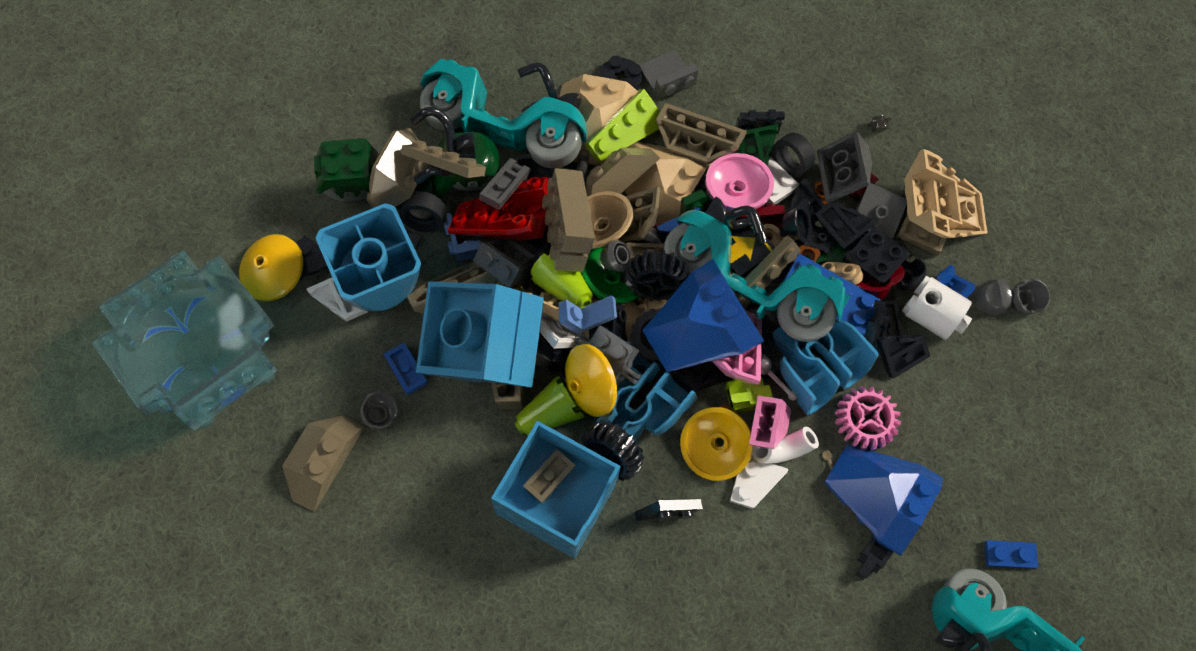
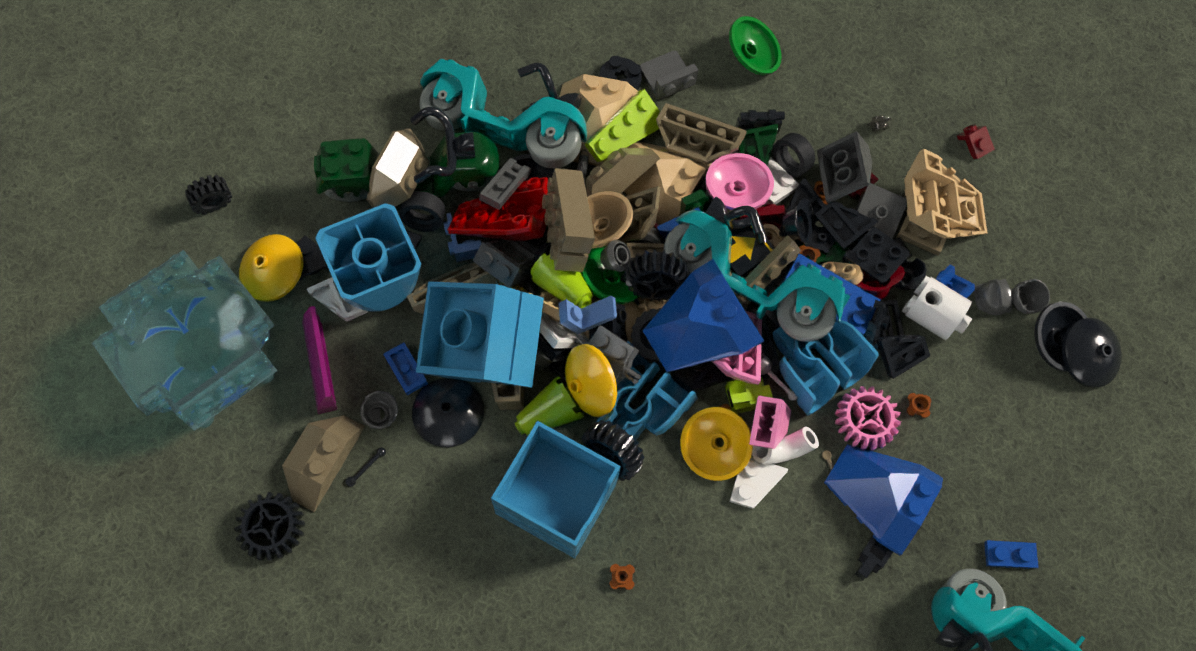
dark tan plate [401,140,486,178] -> none
dark tan plate [523,449,575,504] -> none
black wing [635,499,702,521] -> none
none -> black tyre [185,175,232,215]
none -> black gear [235,492,305,561]
none -> magenta slope [302,306,337,414]
none -> black hinge [345,447,386,487]
none -> black dish [412,378,484,448]
none -> dark orange plate [609,564,635,590]
none -> green dish [729,16,782,76]
none -> dark orange plate [906,393,931,418]
none -> dark red bracket [957,124,995,159]
none -> black dish [1034,302,1088,372]
none -> black dish [1062,318,1122,388]

